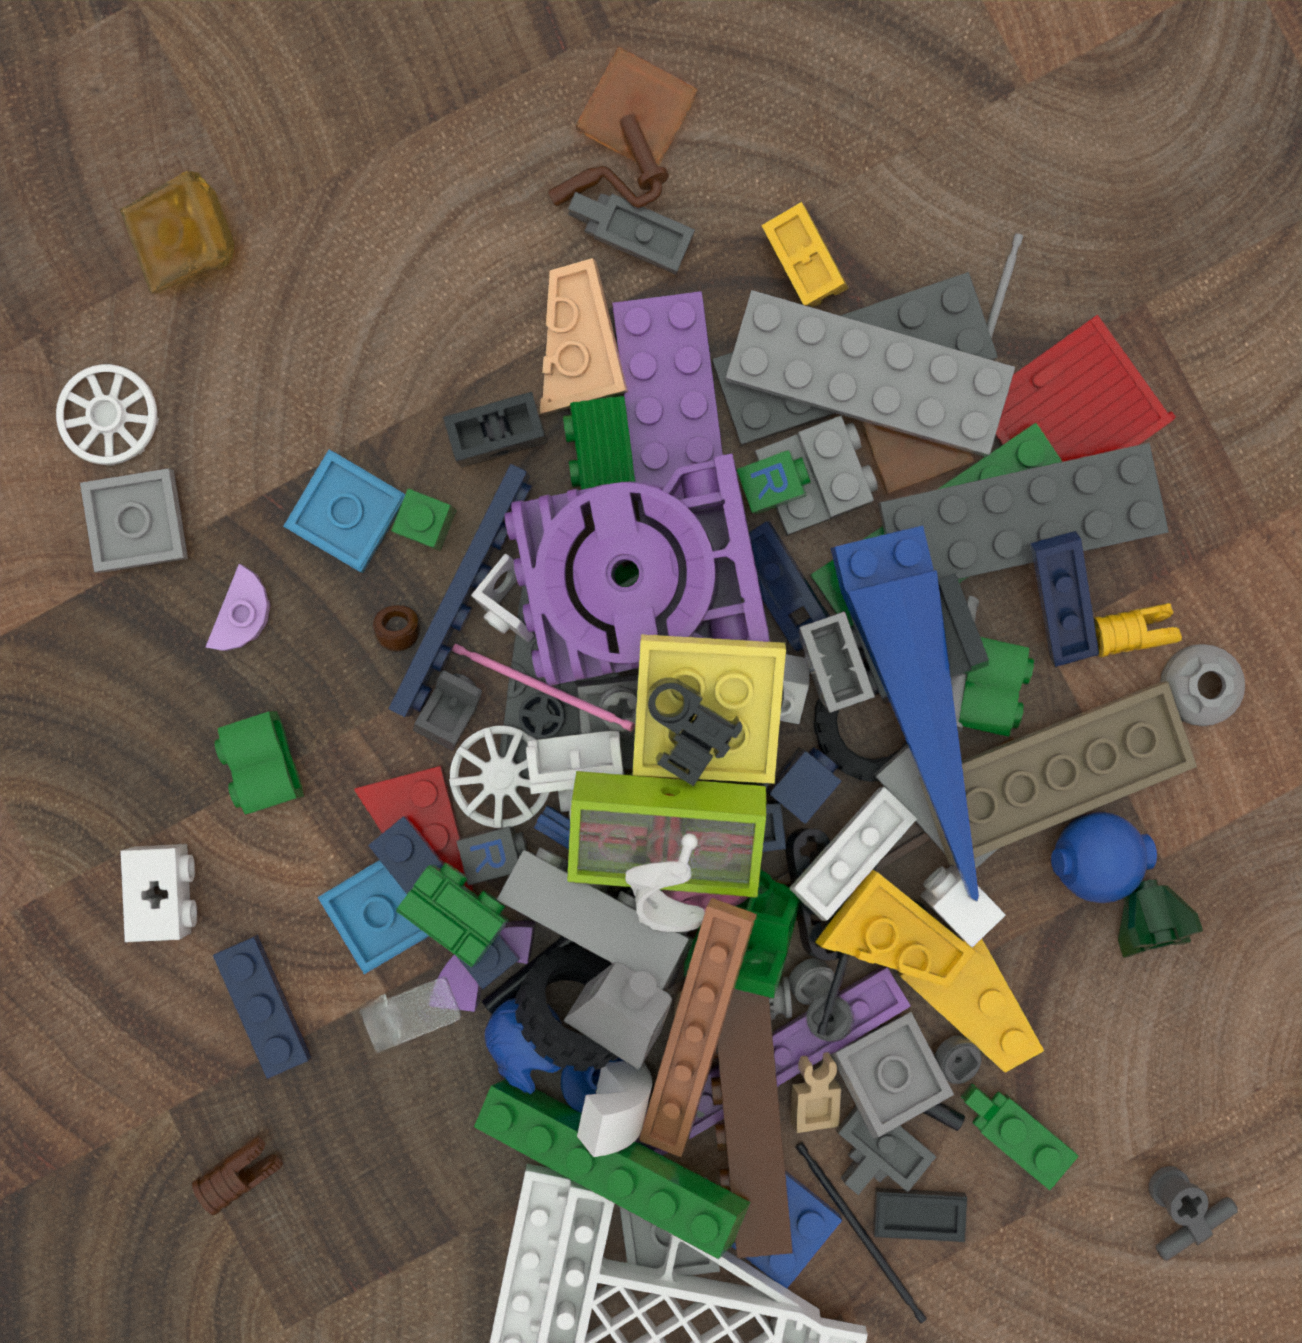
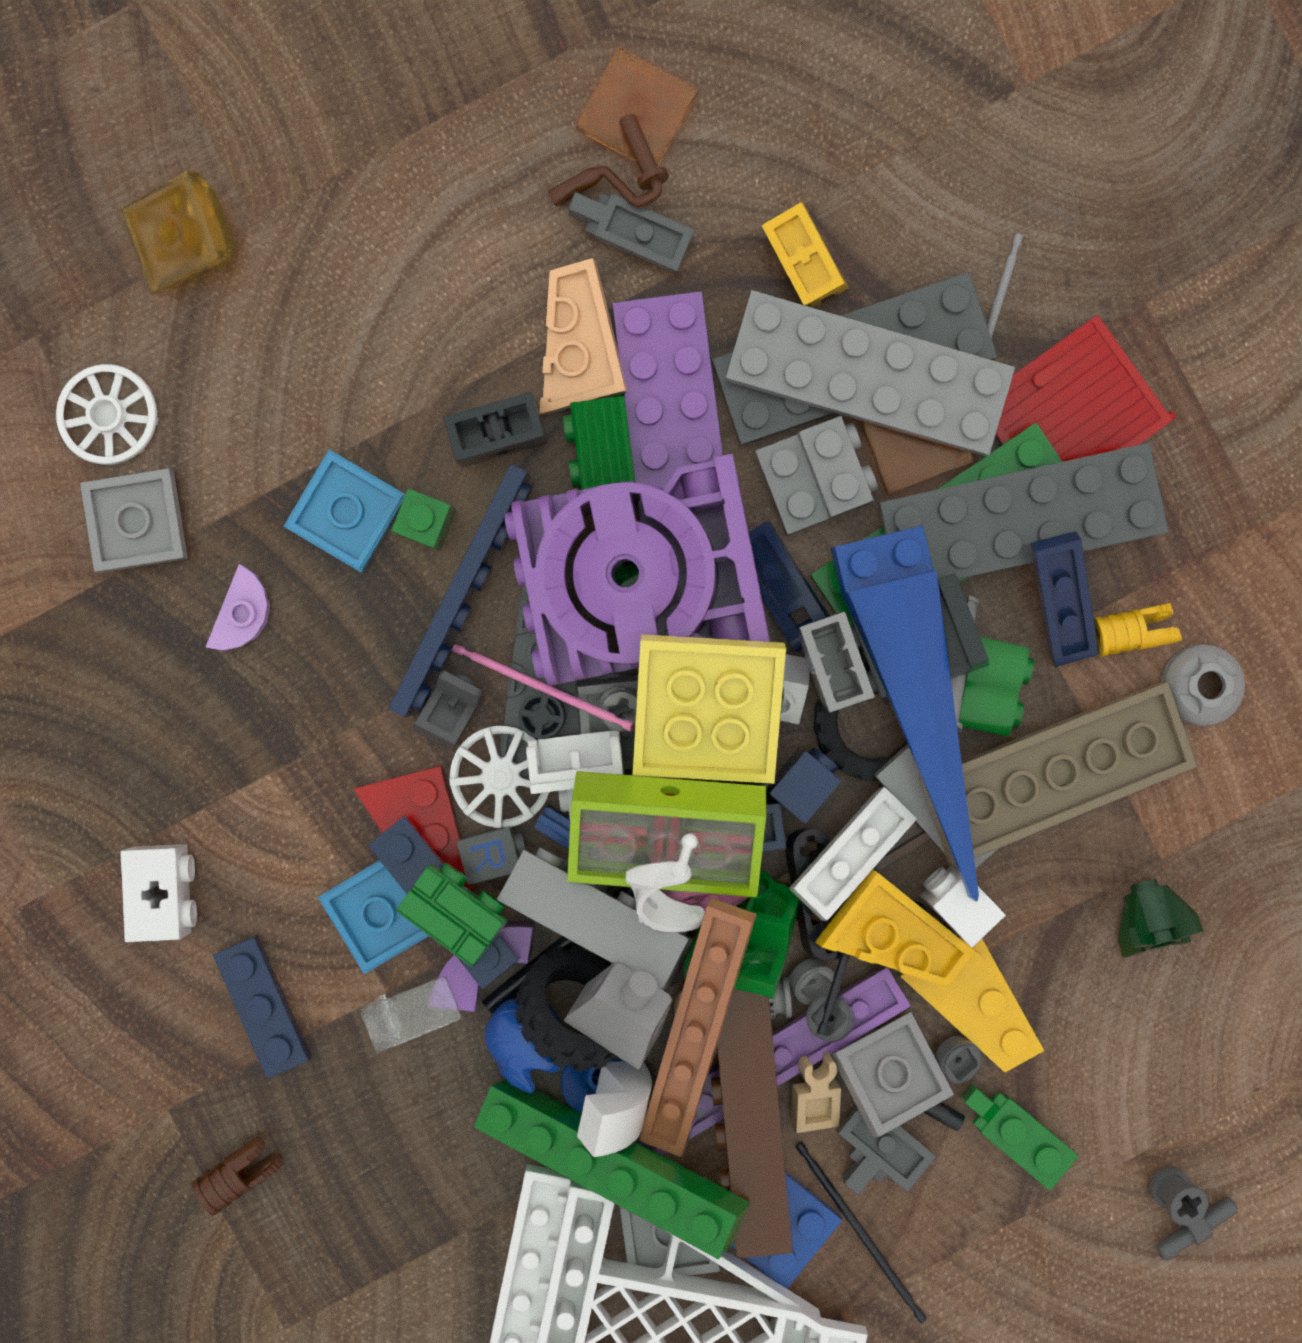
green brick [215,711,304,815] -> none
reddish brown piece [373,605,419,652] -> none
white bracket [471,554,534,643] -> none
black piece [647,678,742,786] -> none
green brick [736,450,811,515] -> none
black tile [873,1188,967,1242] -> none
blue brick [1051,812,1157,903] -> none

